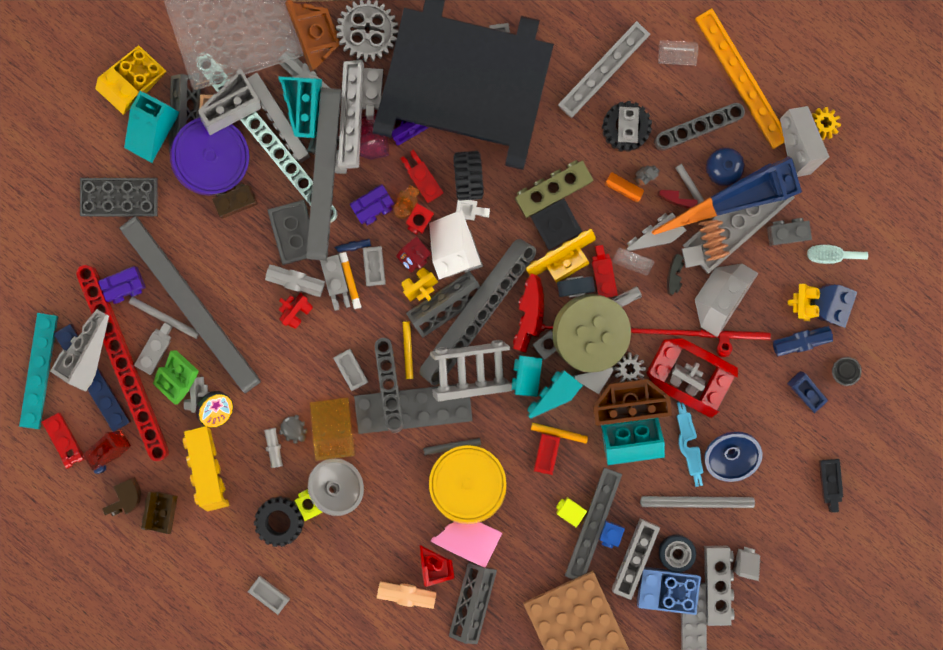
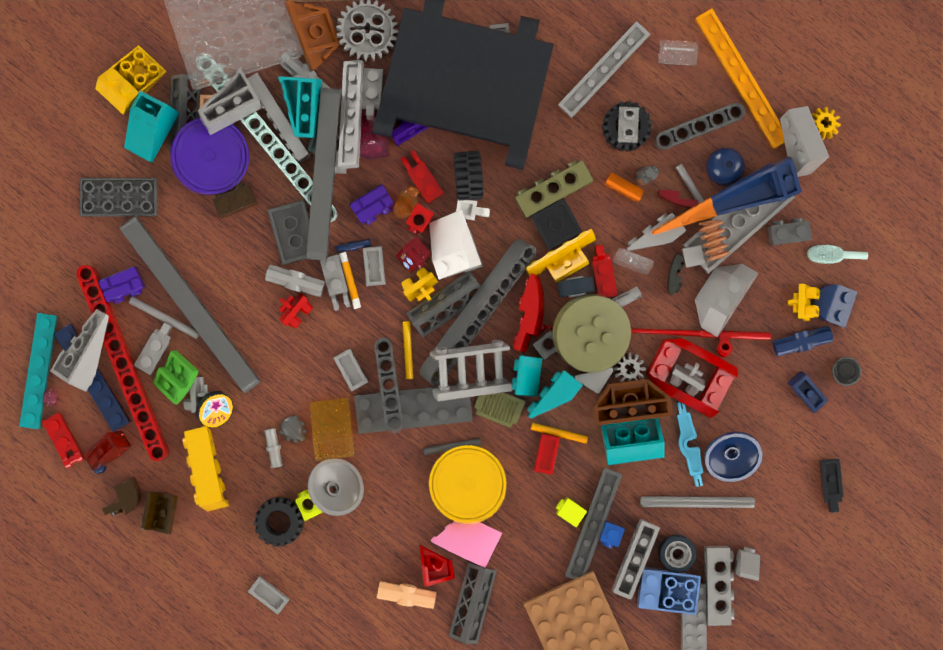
none -> clear pink plate [43,388,57,407]
none -> olive window [474,392,526,428]

